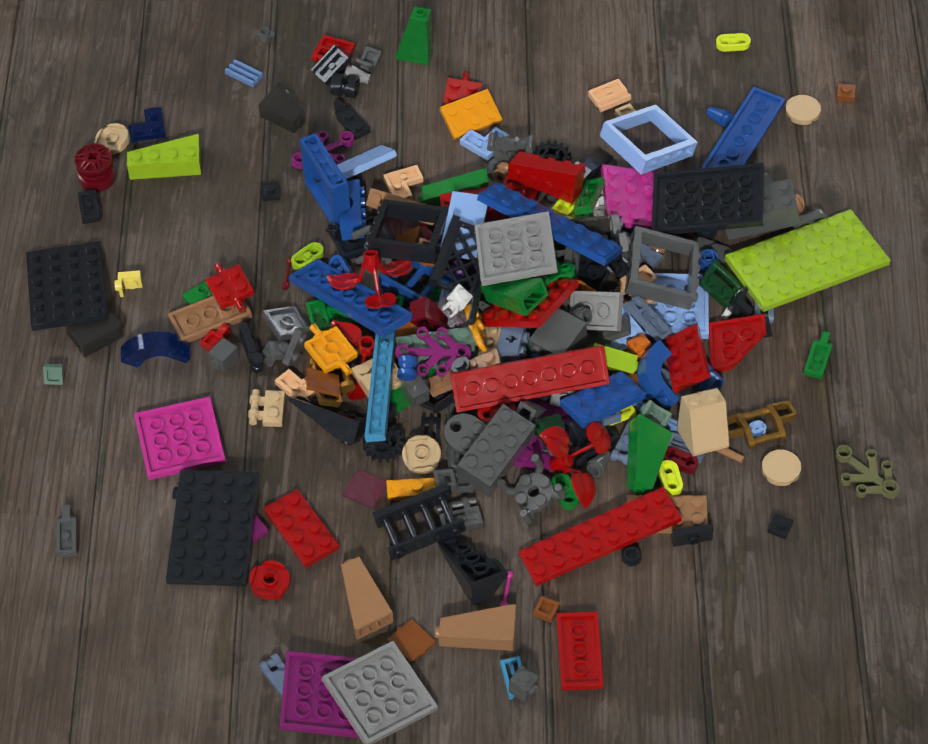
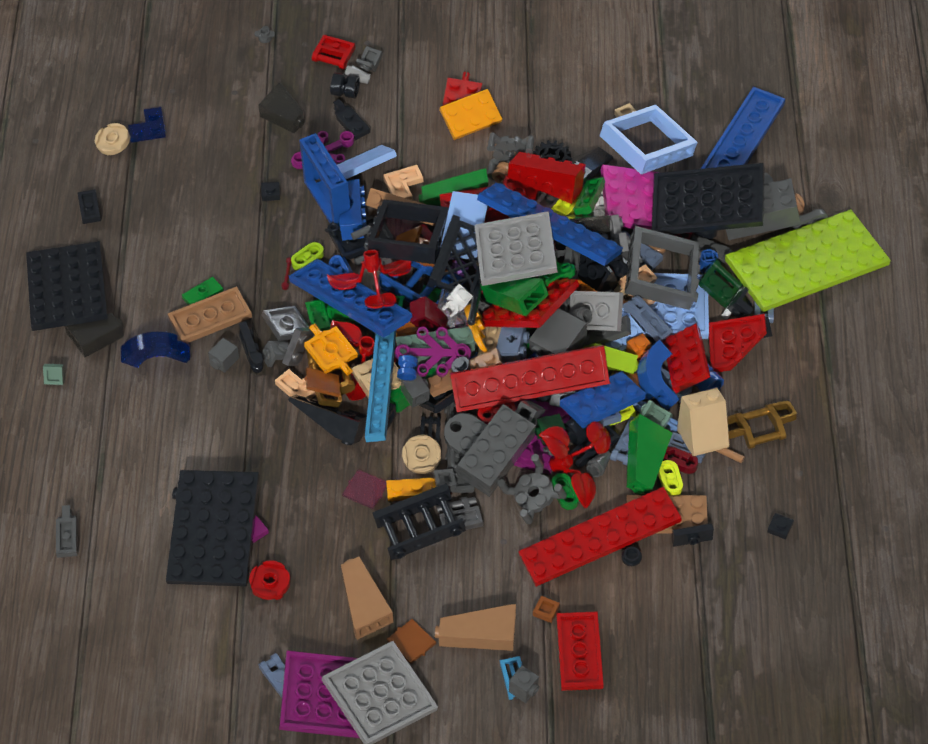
dark red wheel [74,144,116,192] -> none
light yellow bracket [115,270,143,298] -> none
lime wedge [127,134,201,180] -> none
dark pink plate [134,397,226,480] -> none
red plate [199,323,232,351] -> none
red plate [205,262,255,313] -> none
medium blue tile [225,59,263,87] -> none
tan plate [248,389,285,427] -> none
red plate [263,489,339,568] -> none
plate [311,45,352,86] -> none
black gear [362,425,405,463] -> none
green slope [395,6,433,65] -> none
black wedge [437,536,508,605] -> none
light blue plate [460,127,510,161] -> none
dark pink hinge [500,571,514,606] -> none
light nougat plate [588,79,631,112] -> none
blue cone [706,106,734,127] -> none
neon yellow plate [716,33,751,52] -> none
light blue plate [749,420,767,438] -> none
tan tile [762,450,801,486] -> none
tan tile [785,95,821,125] -> none
green hinge [803,331,832,380] -> none
olive plant [835,445,900,499] -> none
dark orange plate [836,83,856,103] -> none

